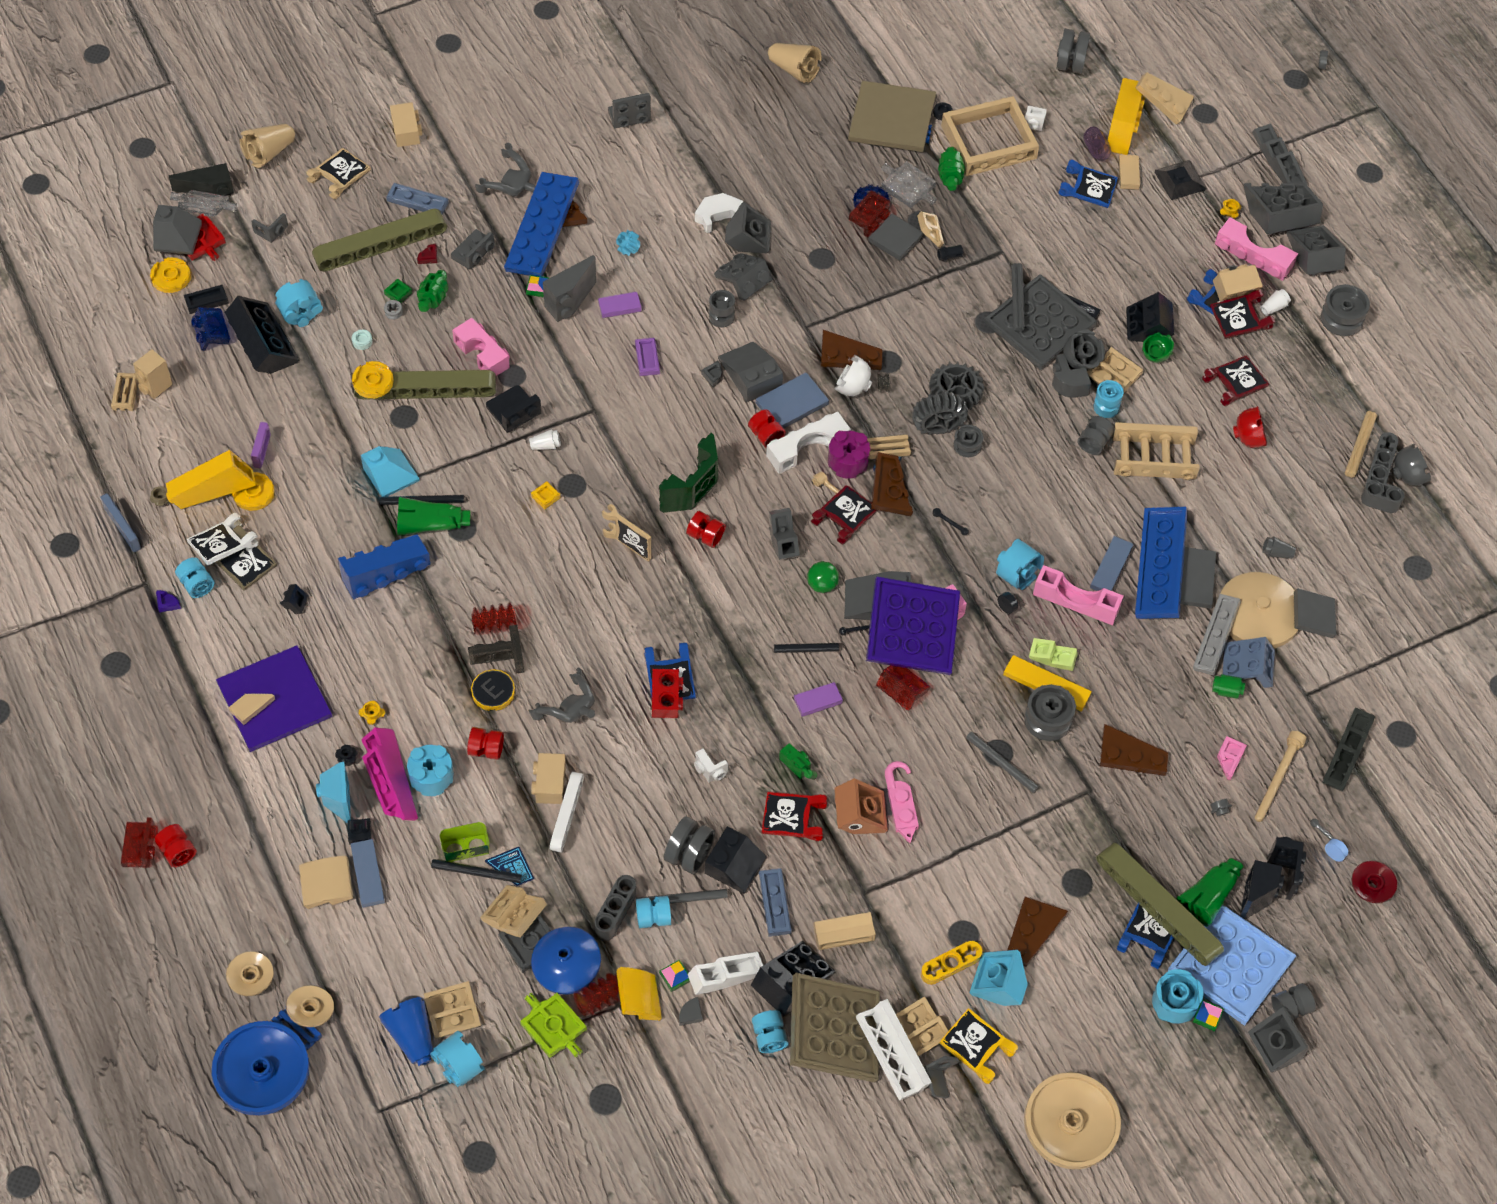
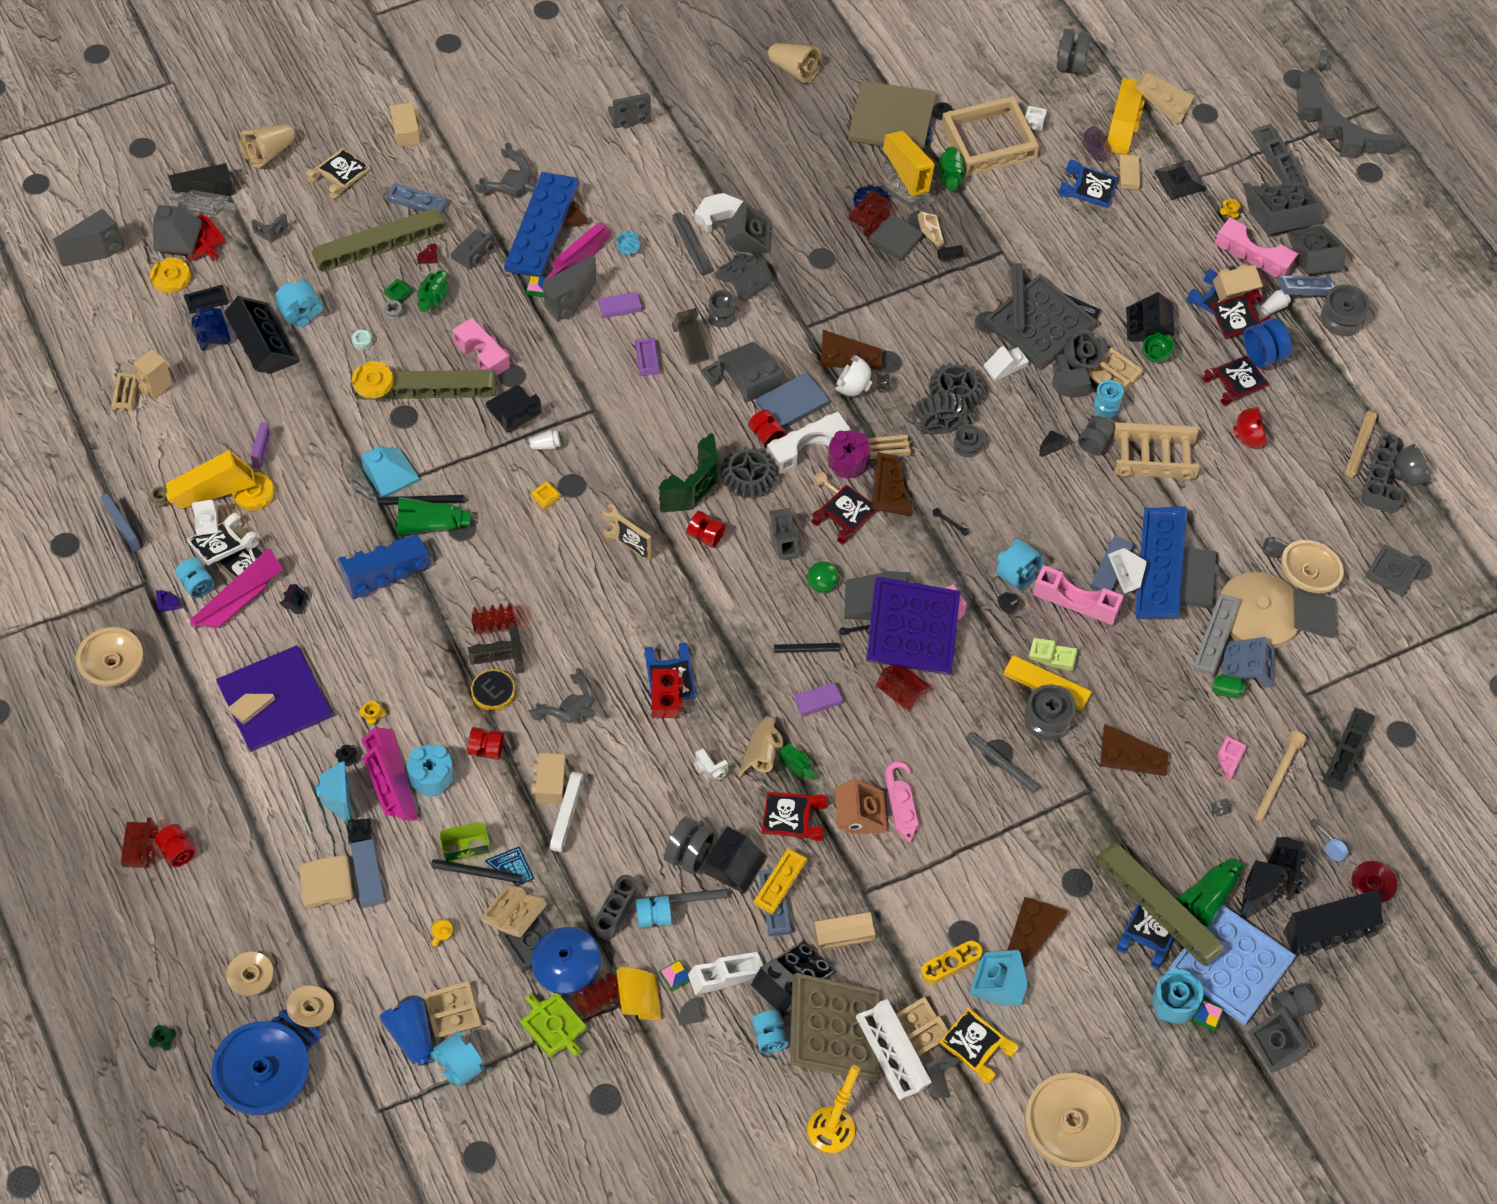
none -> dark grey slope [52,208,124,267]
none -> tan dish [76,627,144,687]
none -> dark green plate [149,1025,176,1051]
none -> dark pink wedge [190,548,283,628]
none -> white slope [192,500,218,536]
none -> yellow piece [431,919,453,947]
none -> dark pink wedge [544,221,611,281]
none -> dark grey axle [672,212,709,275]
none -> clear smoke bracket [672,308,709,365]
none -> dark grey gear [721,445,777,499]
none -> tan panel [738,716,783,778]
none -> yellow tile [753,848,807,915]
none -> yellow dish [807,1065,860,1153]
none -> yellow slope [883,131,935,197]
none -> white slope [984,346,1029,381]
none -> black slope [1039,430,1065,457]
none -> white slope [1108,548,1147,593]
none -> blue wheel [1243,317,1292,369]
none -> sand blue tile [1277,275,1335,296]
none -> tan dish [1281,540,1344,593]
none -> black slope [1283,890,1383,956]
none -> dark grey arch [1296,73,1401,158]
none -> dark grey tile [1365,544,1423,597]

